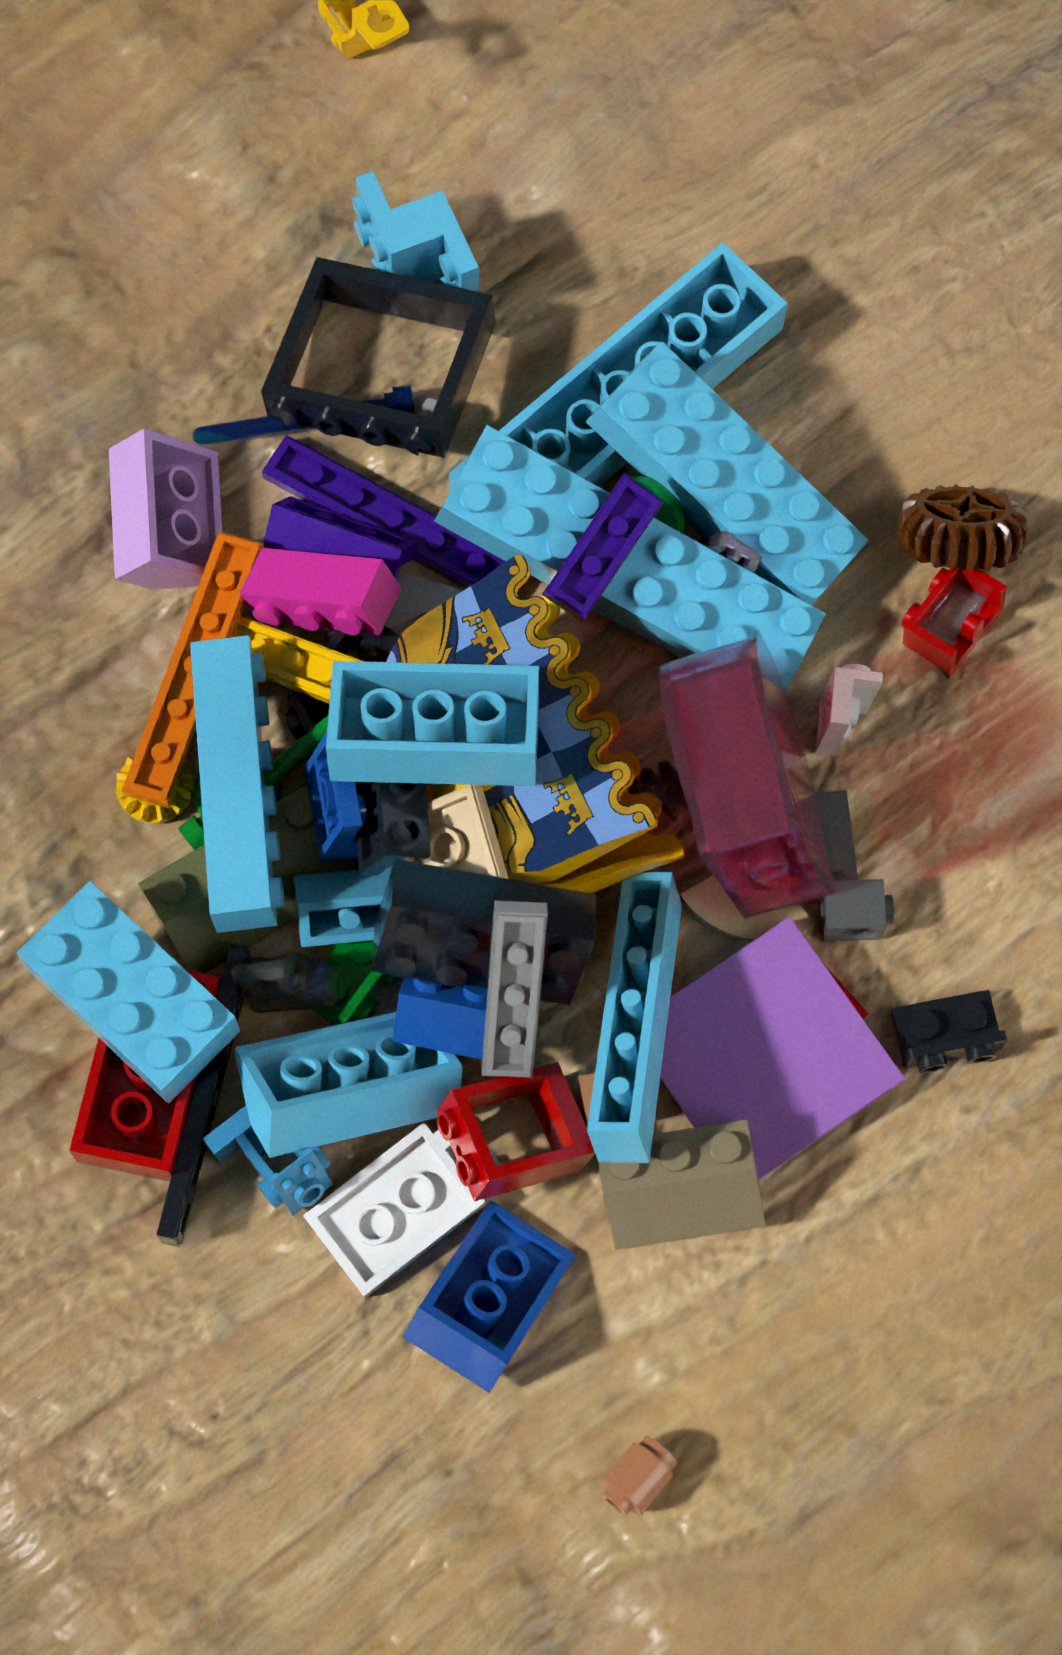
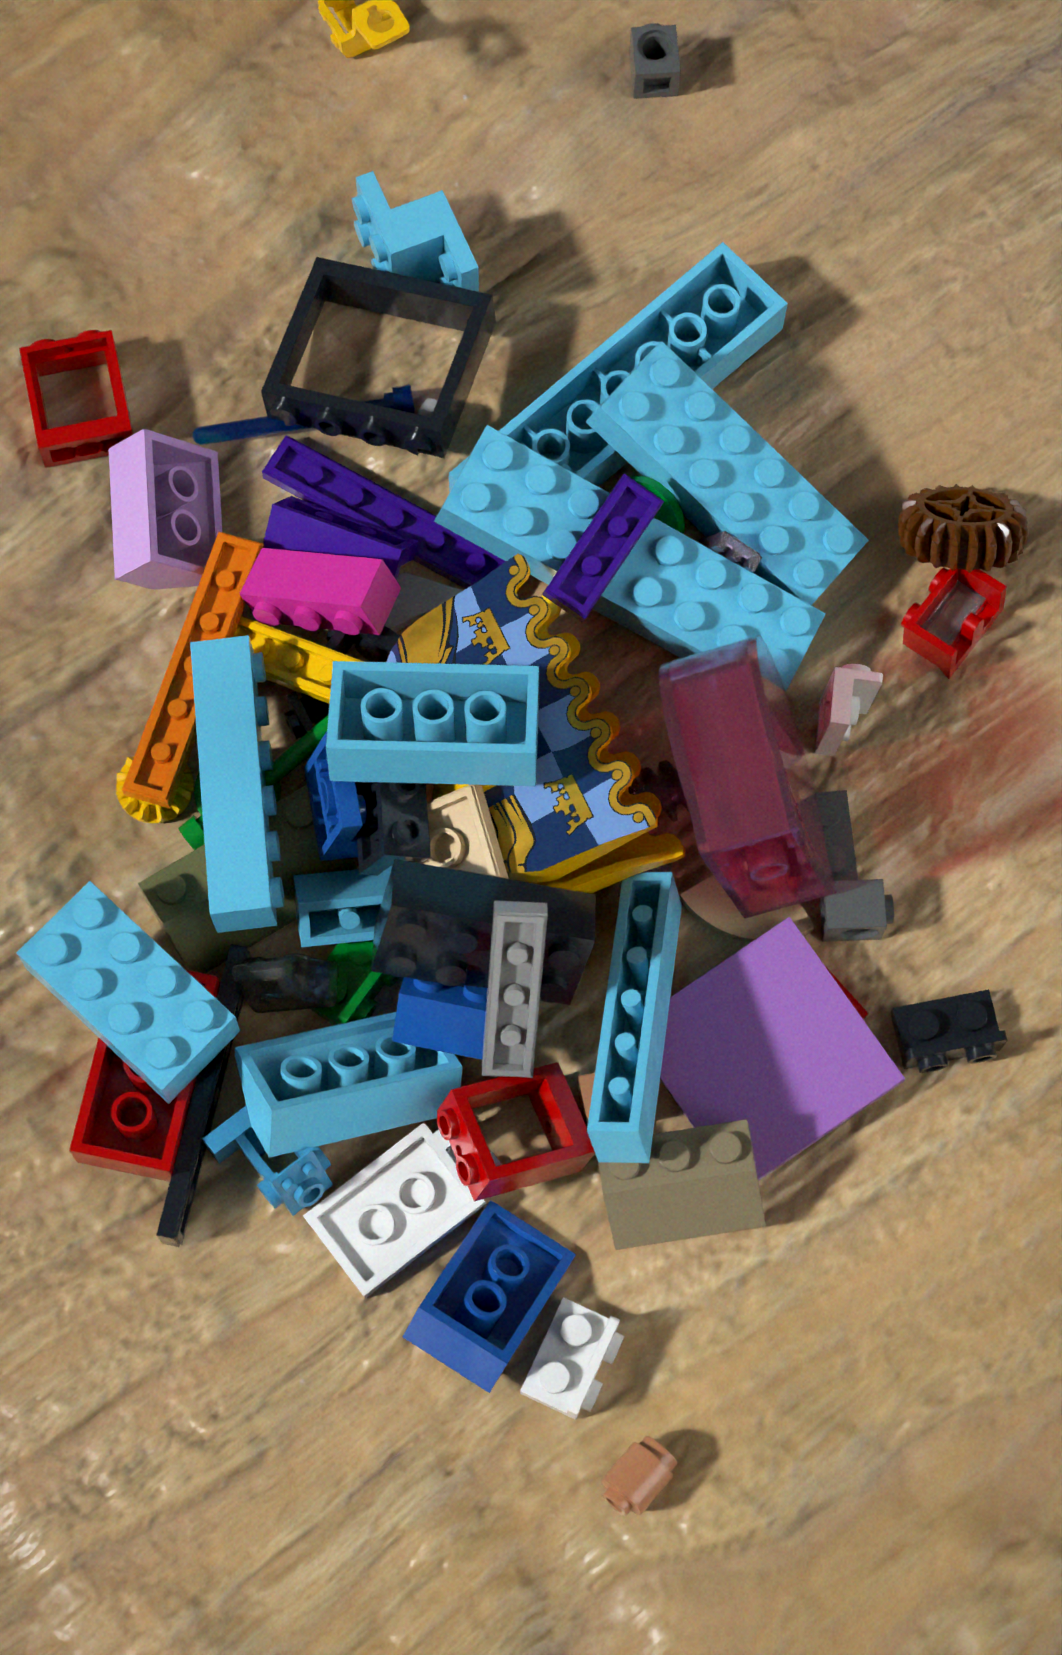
none -> red window [19,330,134,468]
none -> white bracket [520,1297,625,1420]
none -> dark grey brick [629,23,681,99]

